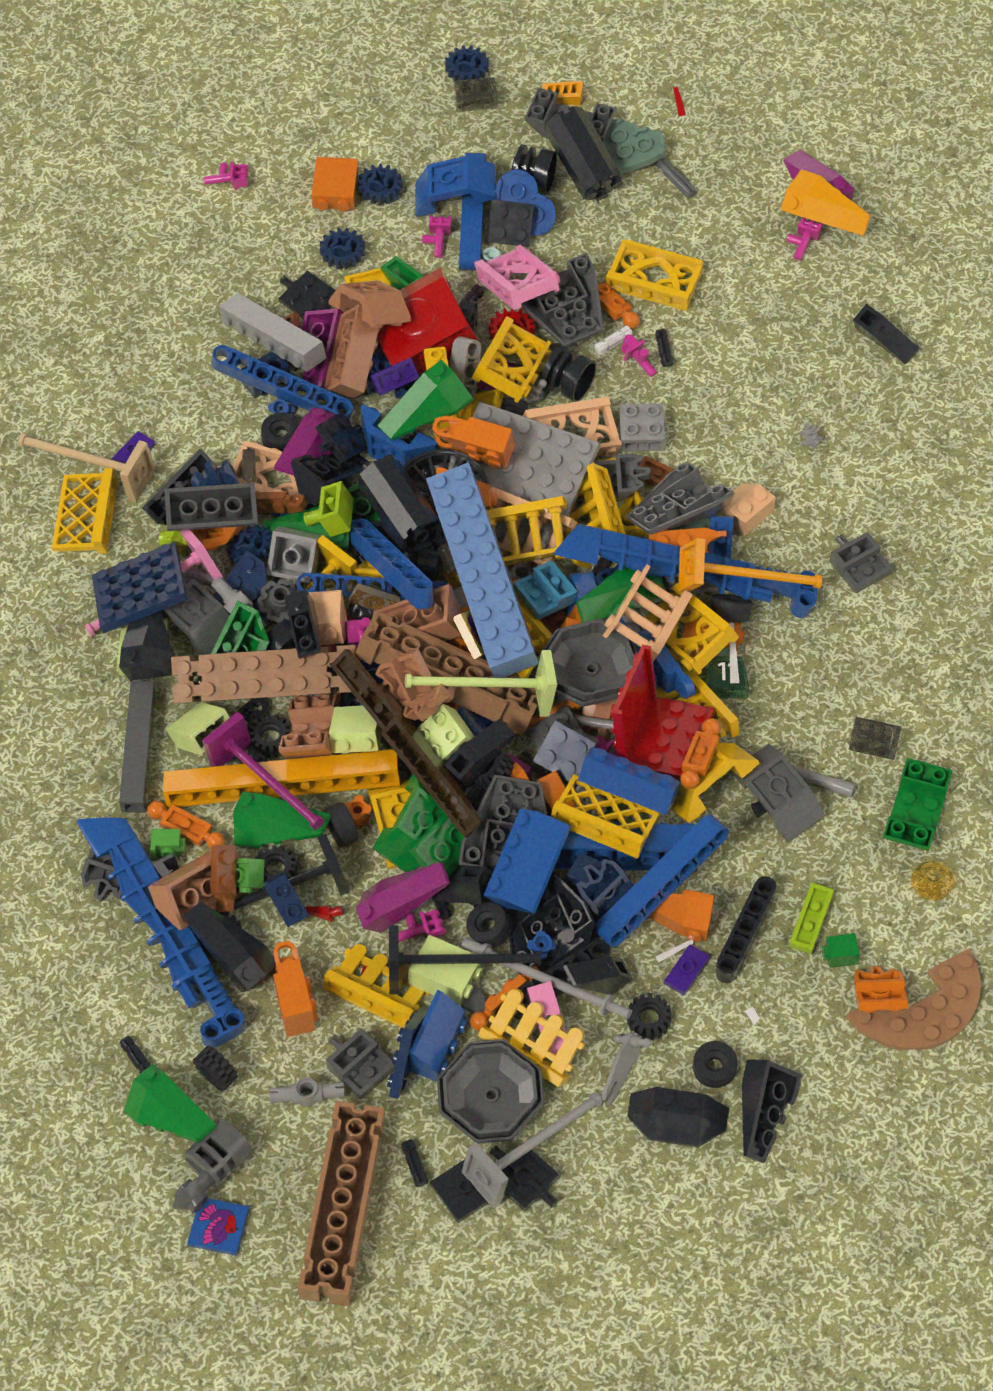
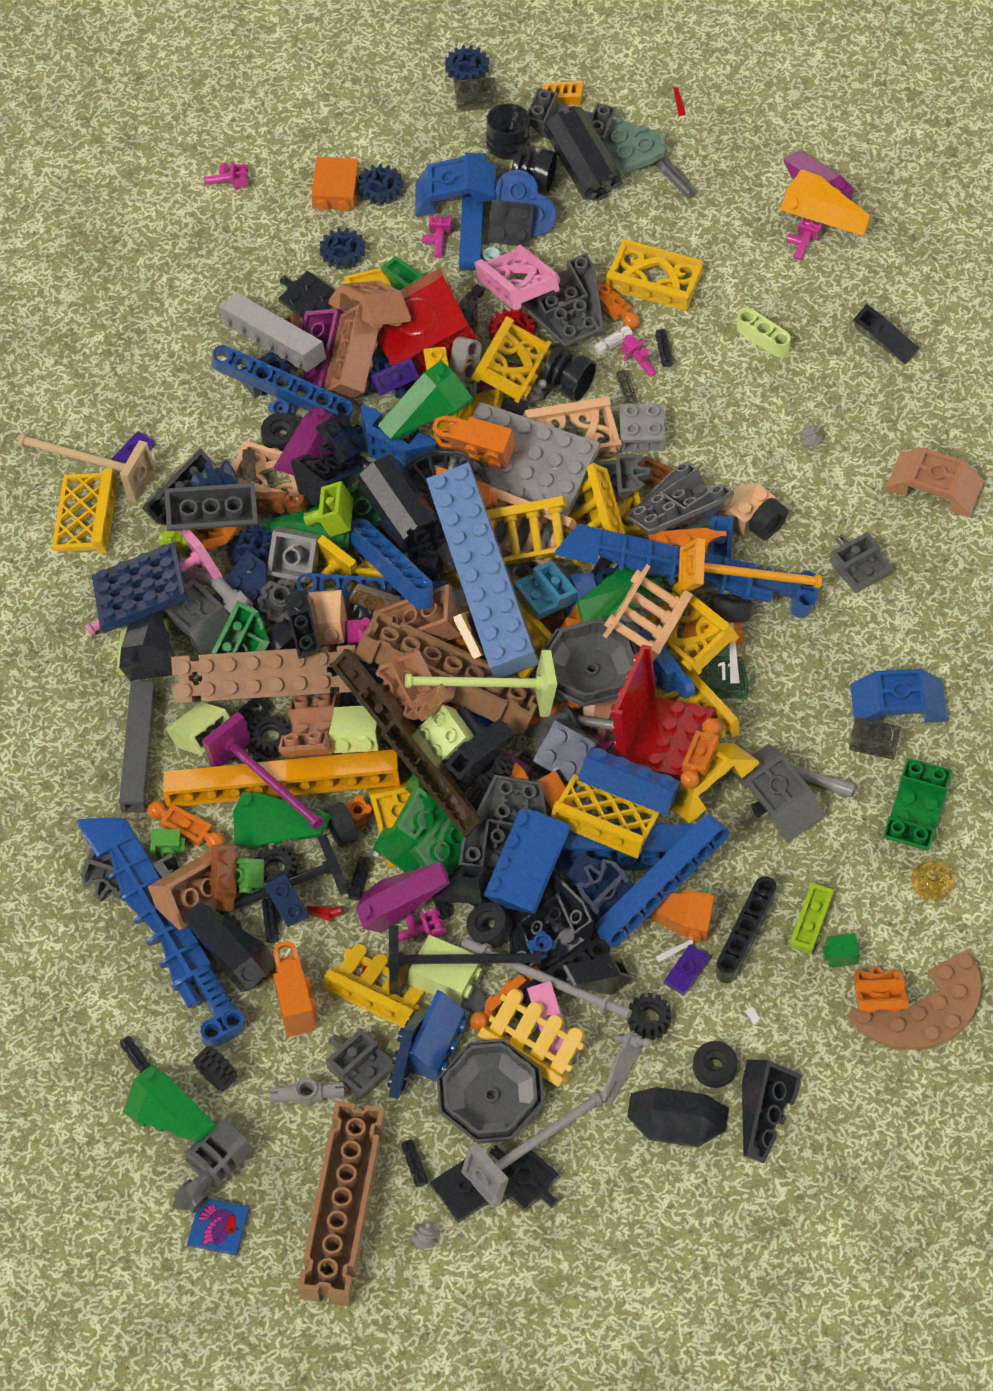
none -> black axle [261,898,279,943]
none -> black axle [348,856,371,901]
none -> light grey wheel [411,1222,439,1250]
none -> black wheel [486,103,530,160]
none -> clear smoke axle [616,369,638,404]
none -> yellowish green beam [736,308,791,357]
none -> black tyre [749,498,788,540]
none -> blue slope [850,669,948,726]
none -> nougat slope [885,447,984,517]

